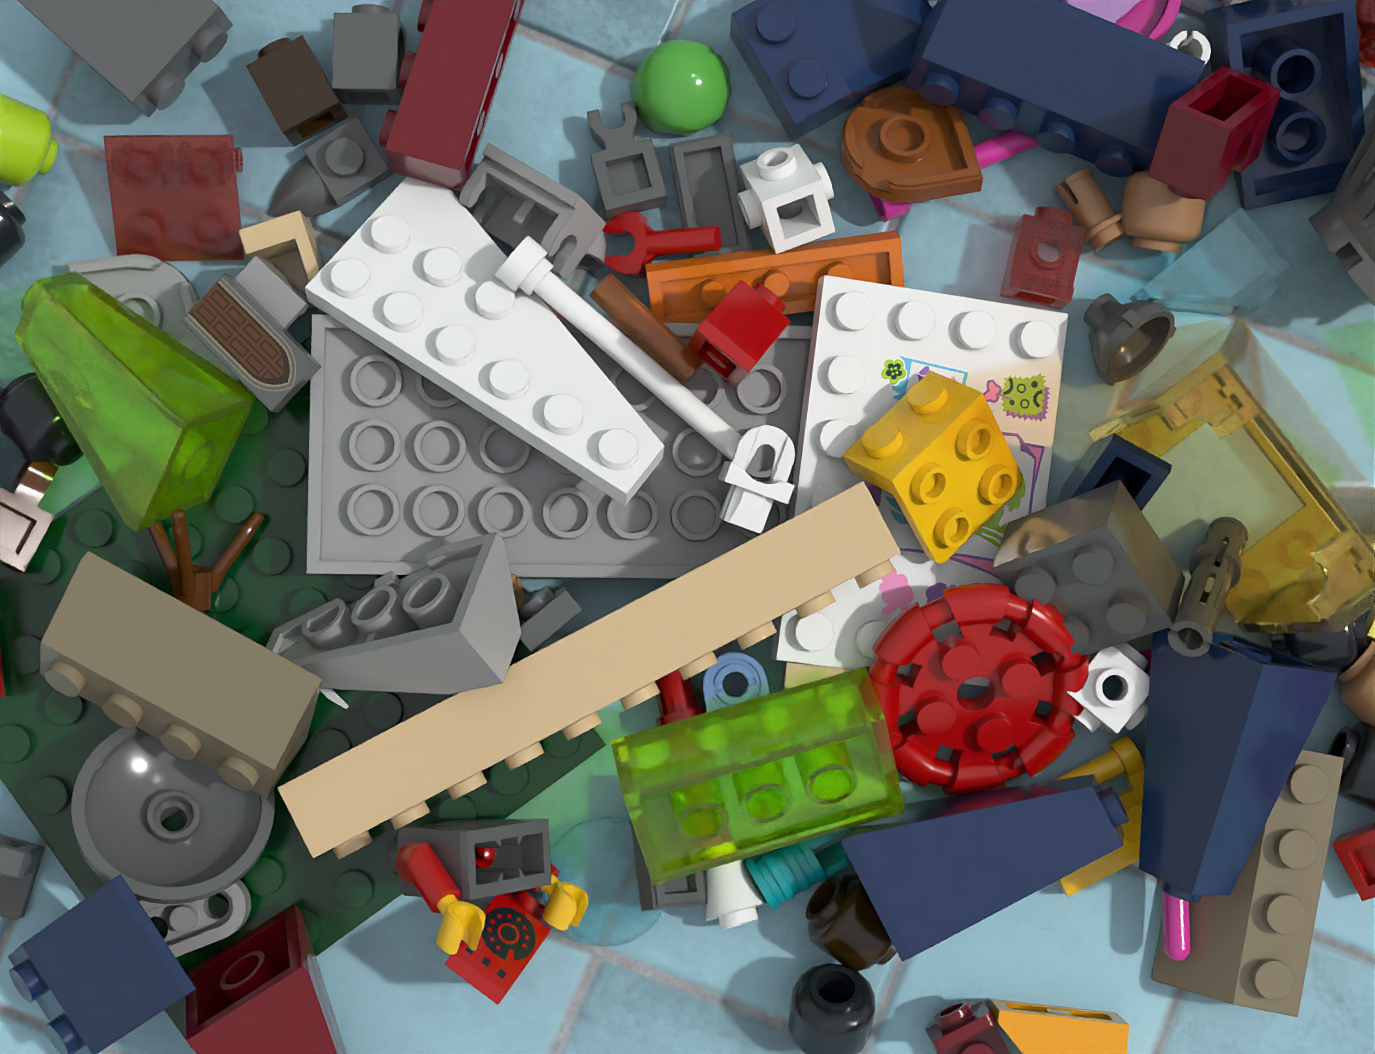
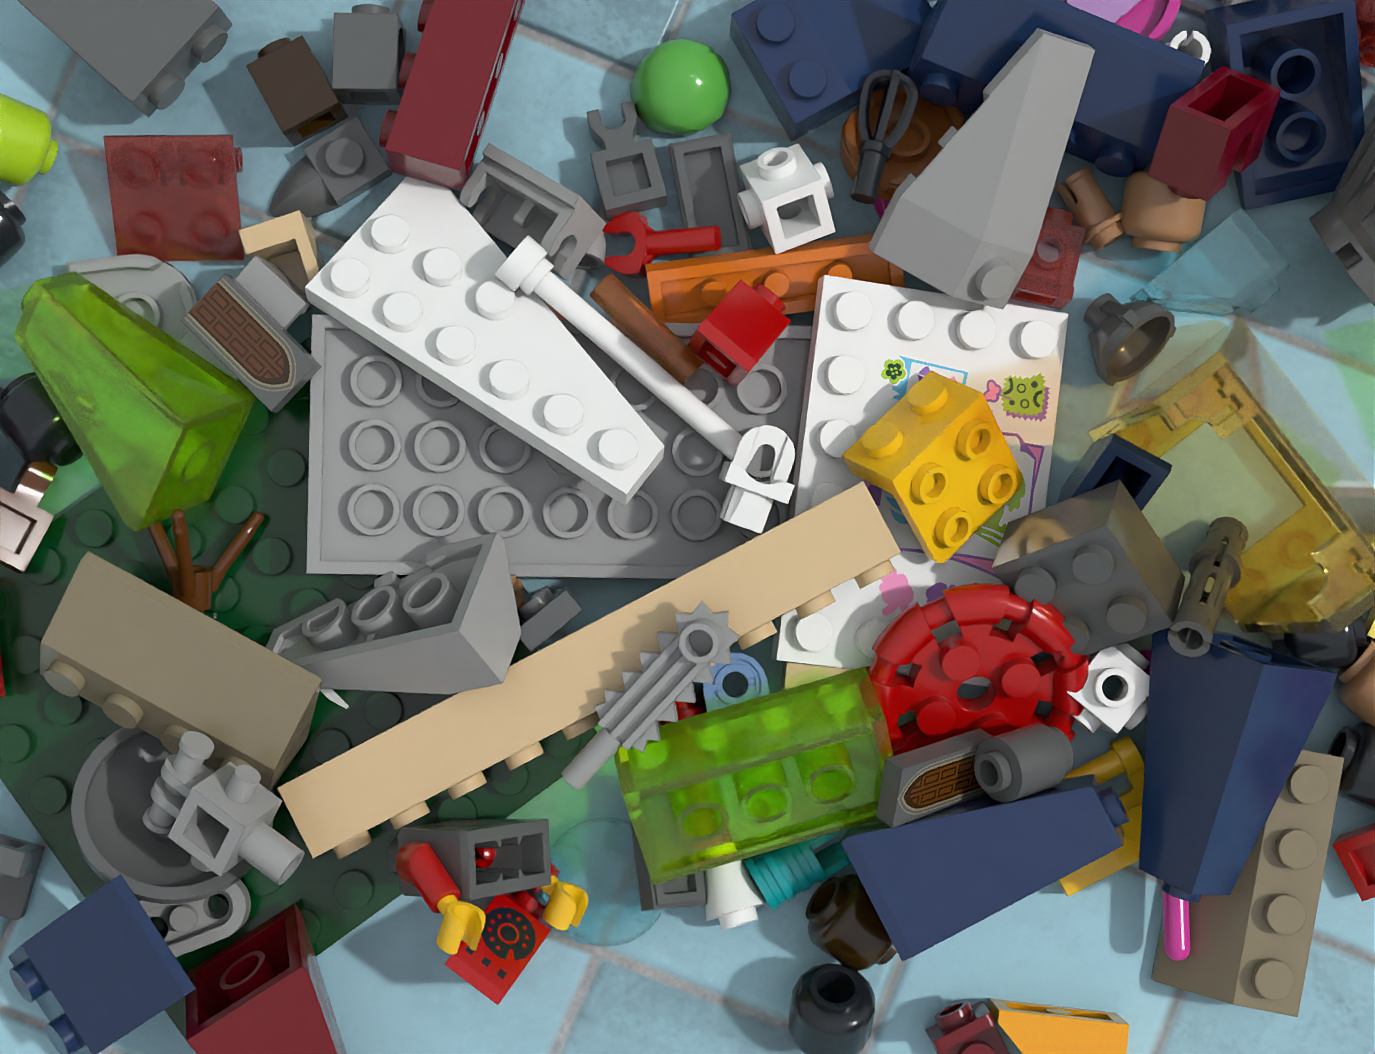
none -> light grey piece [143,731,305,885]
none -> light grey piece [561,601,741,790]
none -> black piece [850,69,918,204]
none -> light grey wedge [868,28,1095,309]
none -> tile [876,728,993,828]
none -> dark grey brick [974,723,1074,803]

